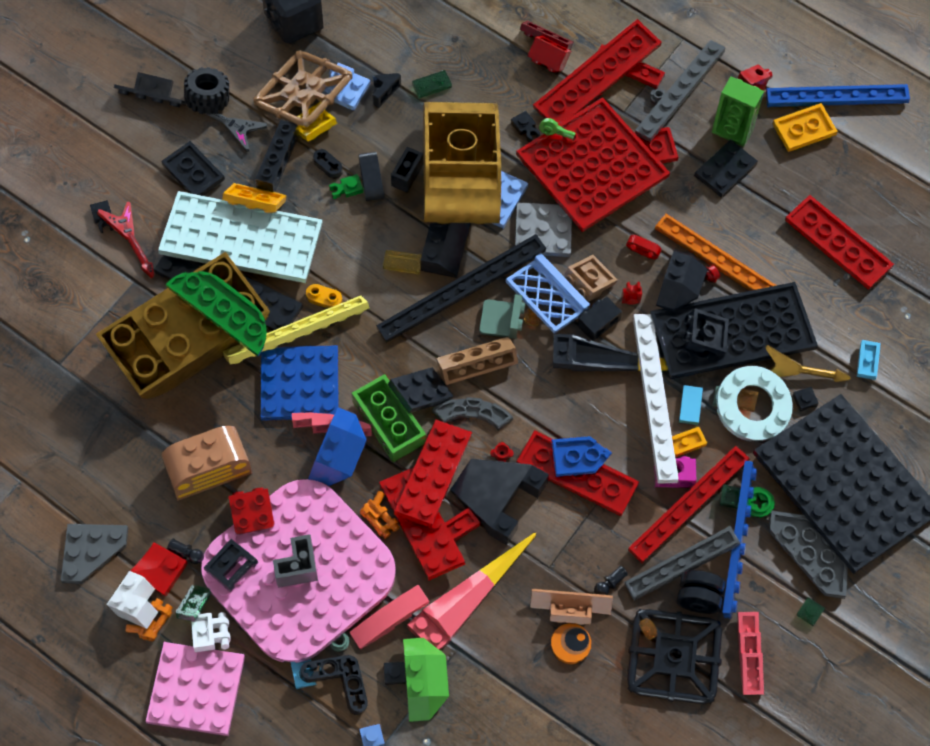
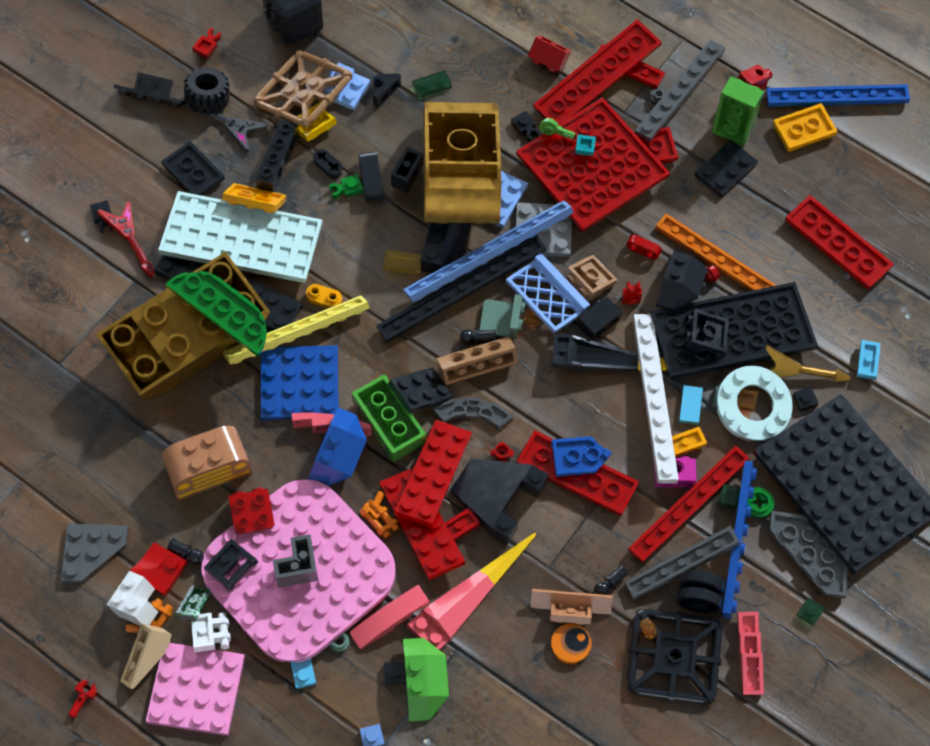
black beam [299,655,368,715] -> none
dark red plate [519,20,574,49] -> none
none -> red bar [68,680,97,718]
none -> tan slope [120,624,172,689]
none -> red plate [192,28,222,59]
none -> medium blue plate [403,200,574,302]
none -> black pin [460,329,496,344]
none -> teal plate [575,135,596,156]

